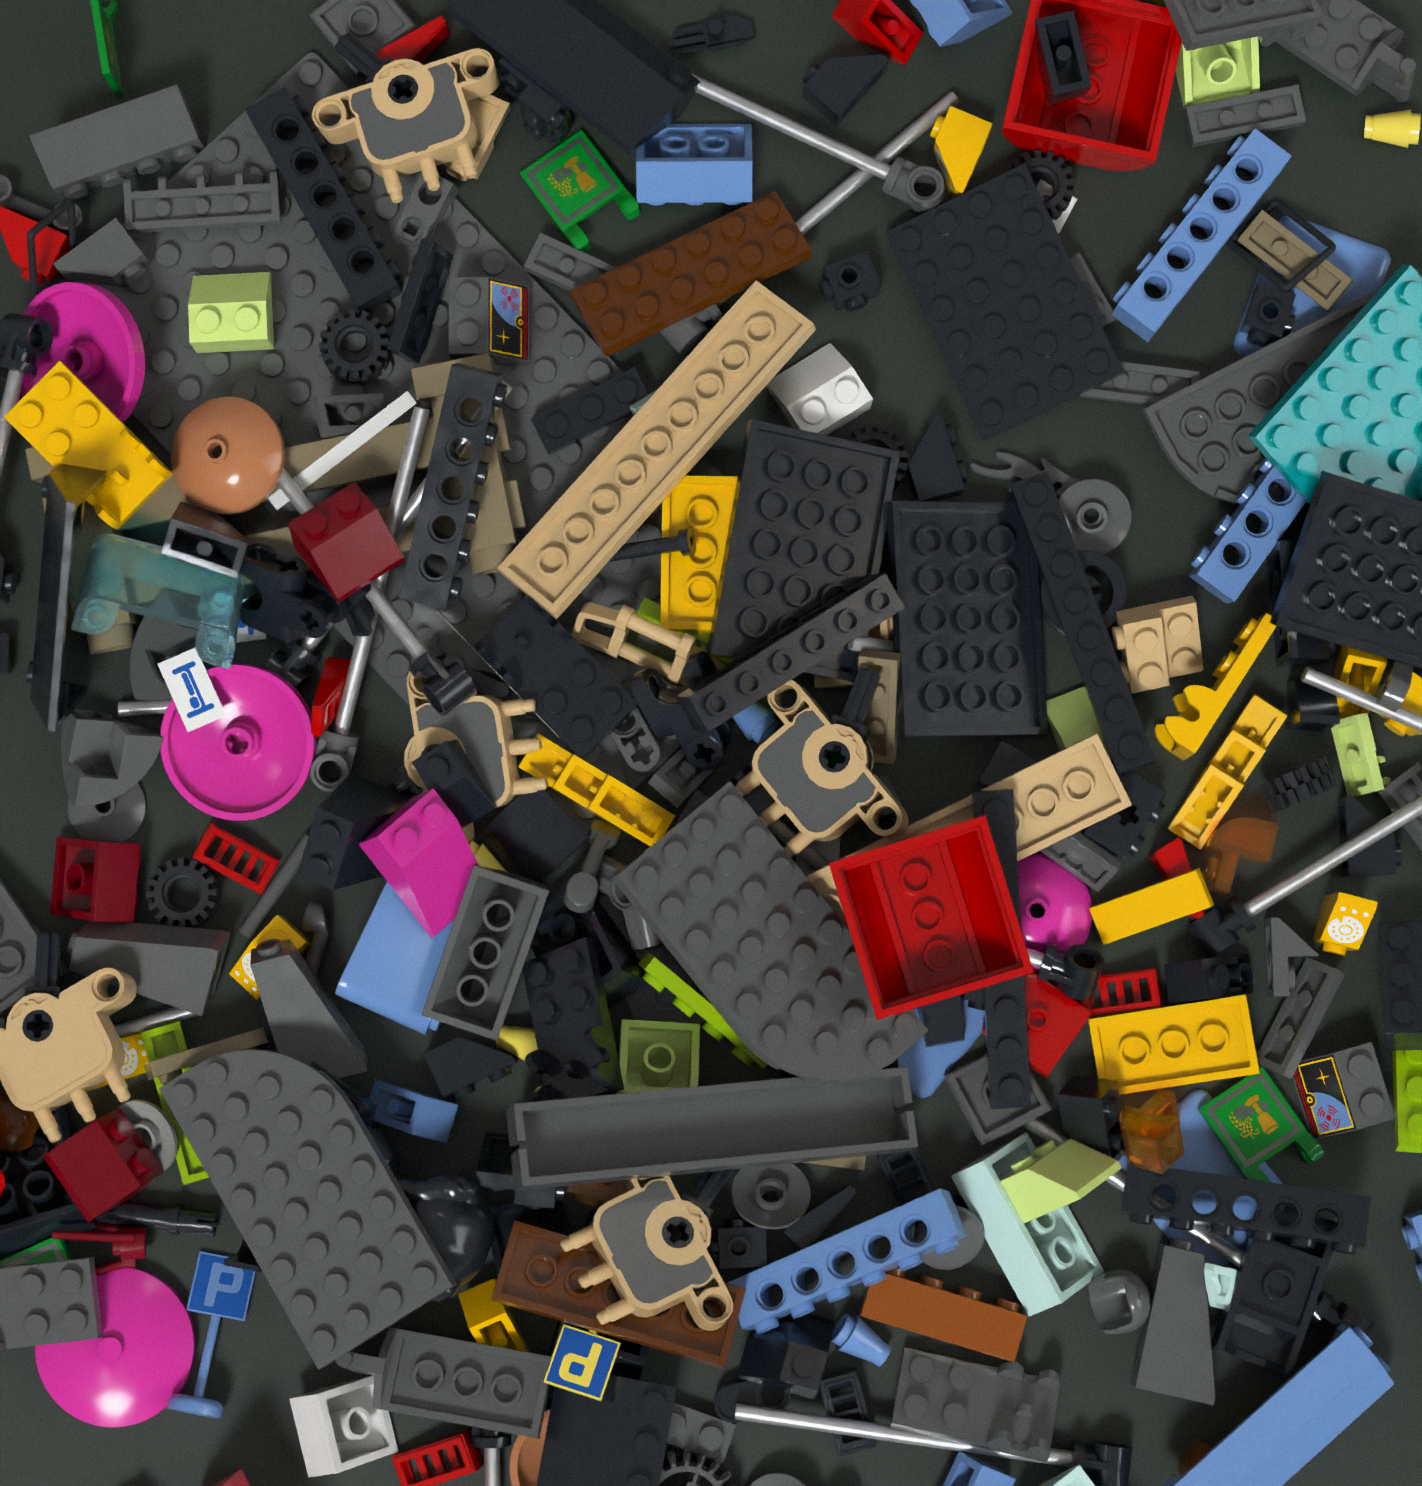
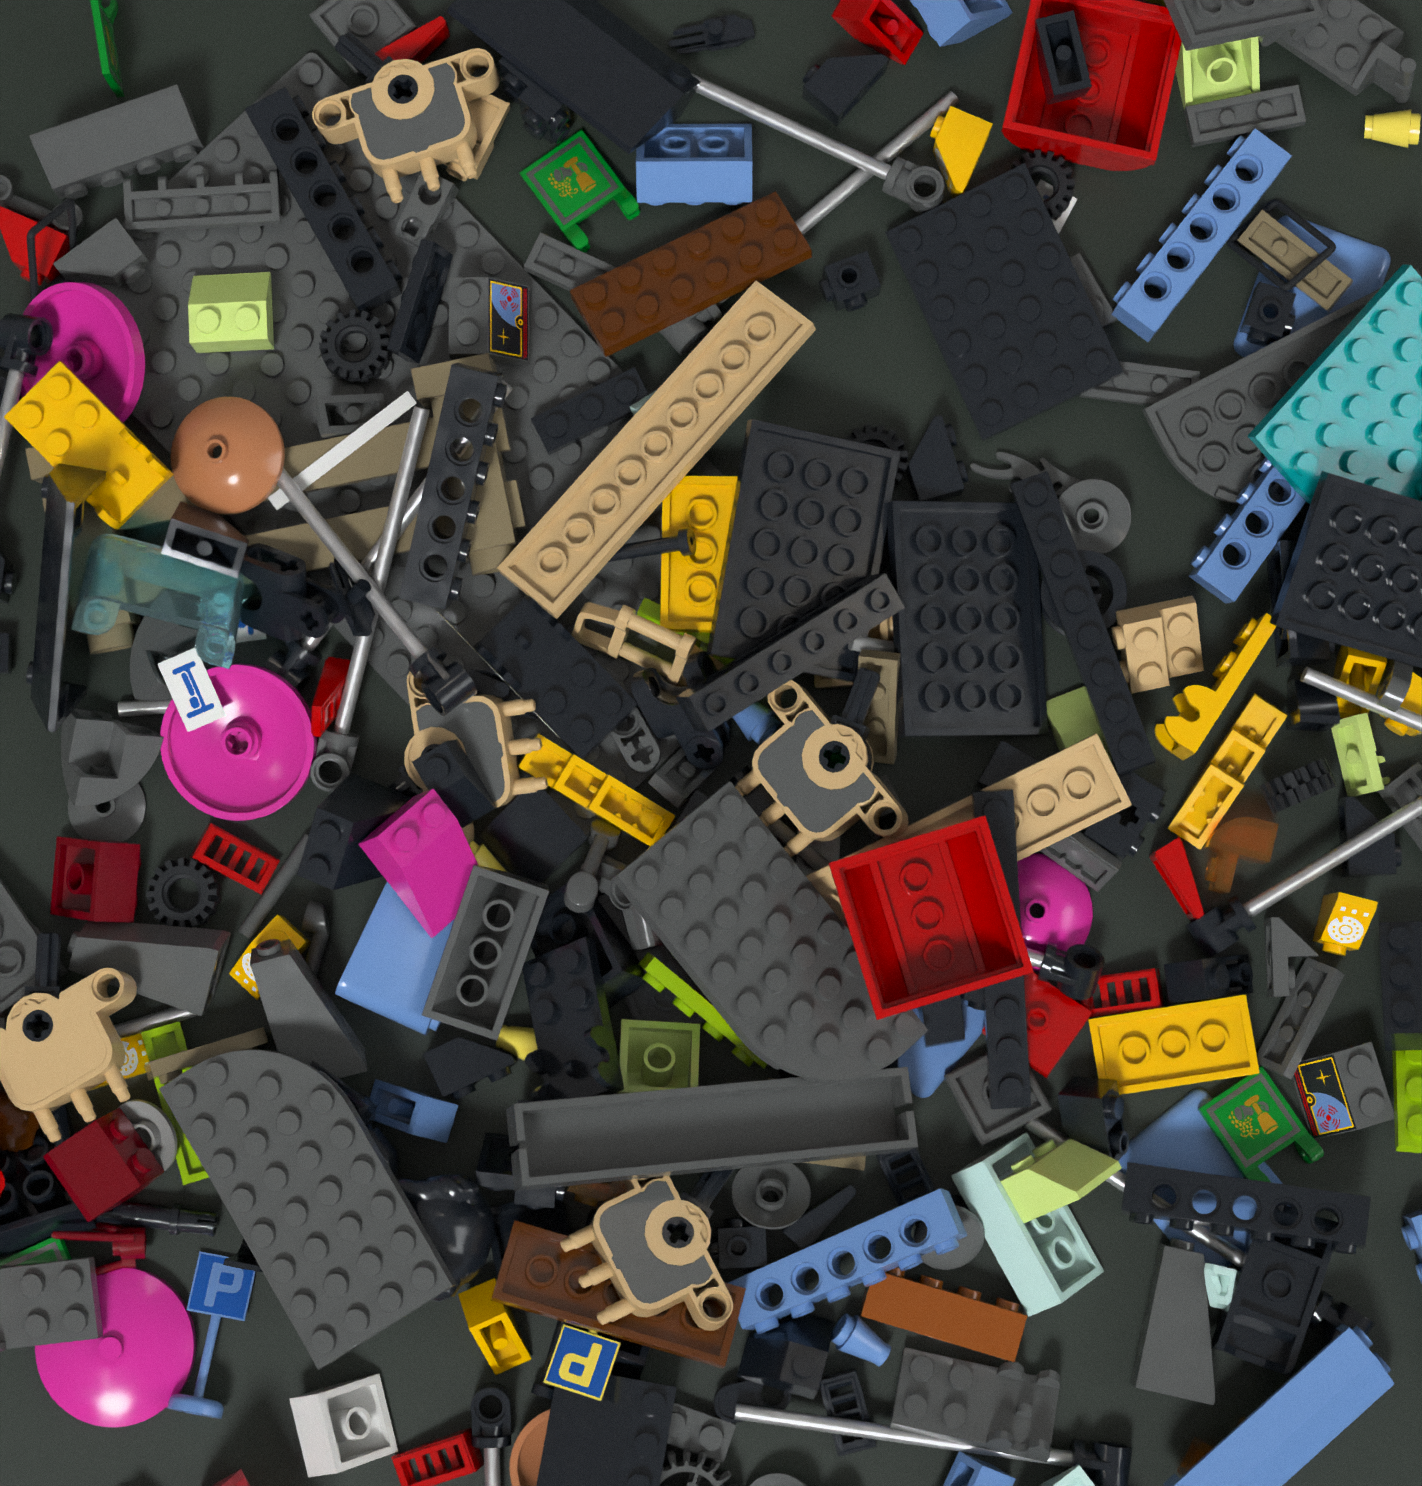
dark red slope [288,482,405,603] -> none
dark grey hinge [335,1327,552,1439] -> none
white slope [766,343,873,435] -> none
dark grey hair [1088,1269,1151,1334] -> none
yellow tile [1089,868,1214,945] -> none
clear orange brick [1119,1088,1185,1174] -> none

